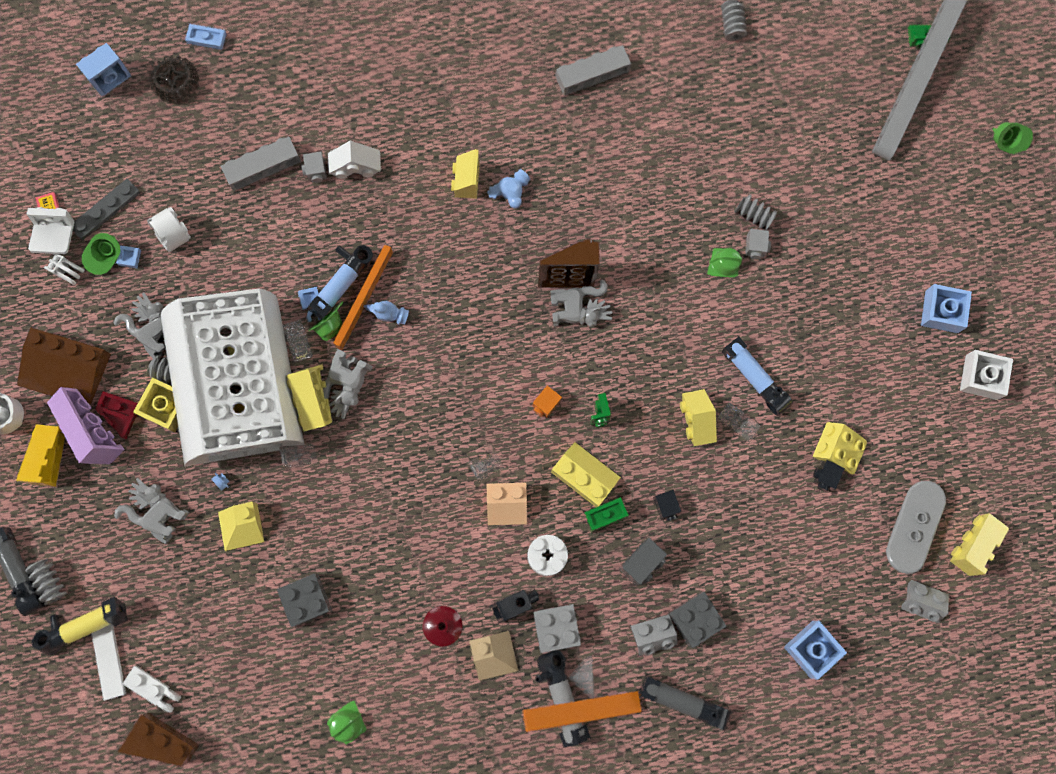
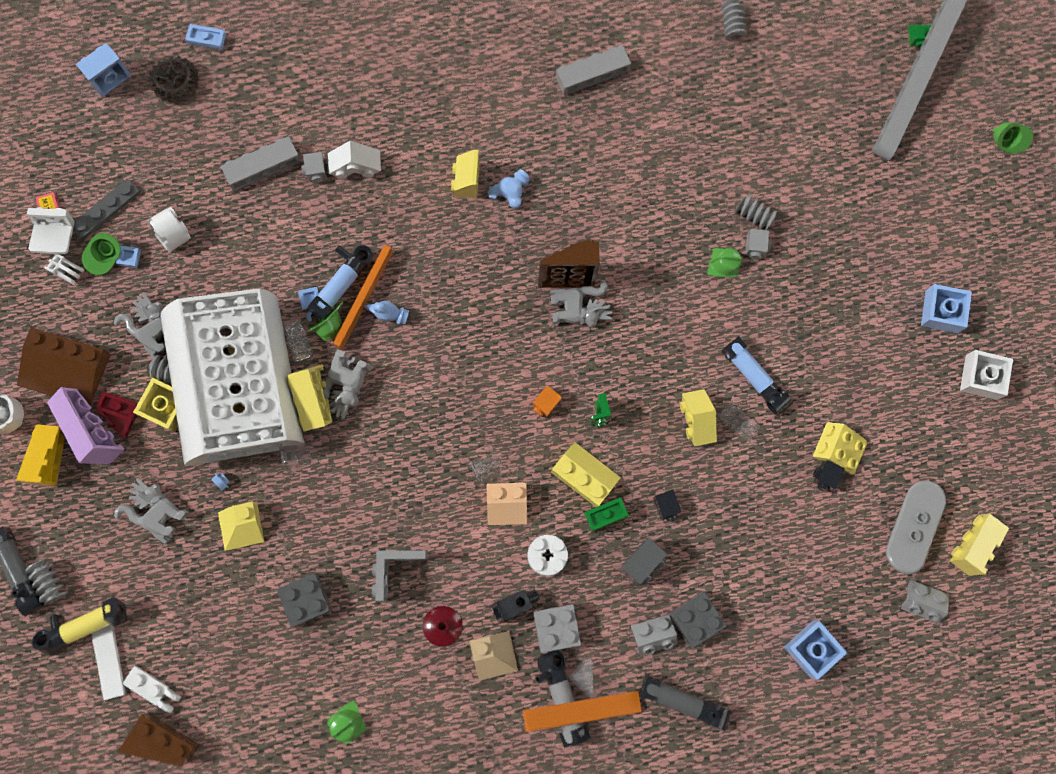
none -> light grey bracket [372,551,428,601]

